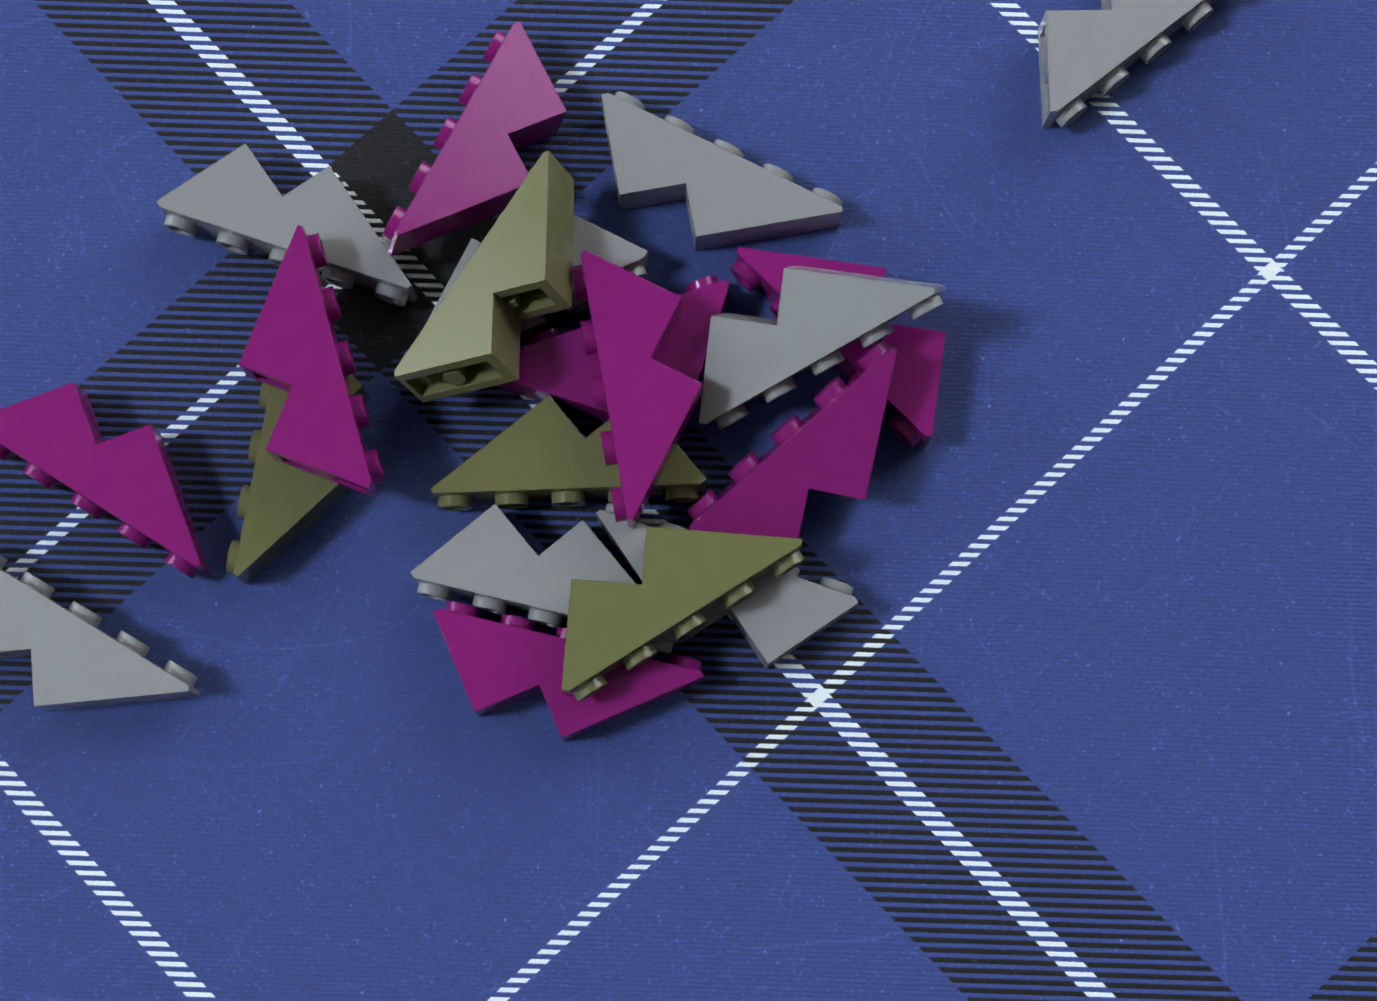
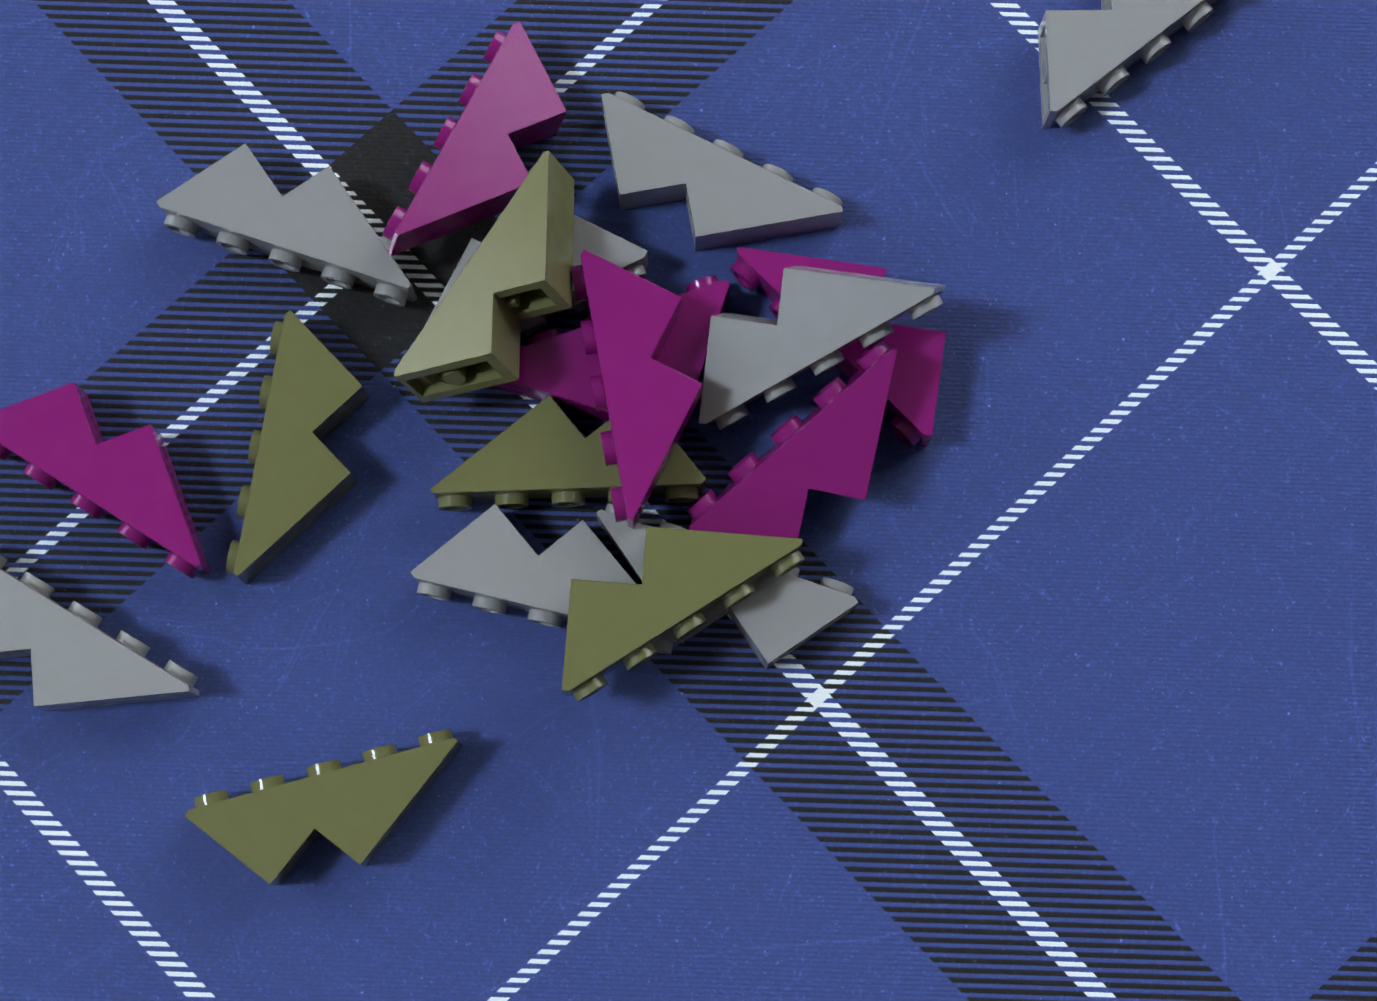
magenta slope [239,225,386,498] -> none
magenta slope [433,601,704,742] -> none
none -> olive slope [184,729,462,885]

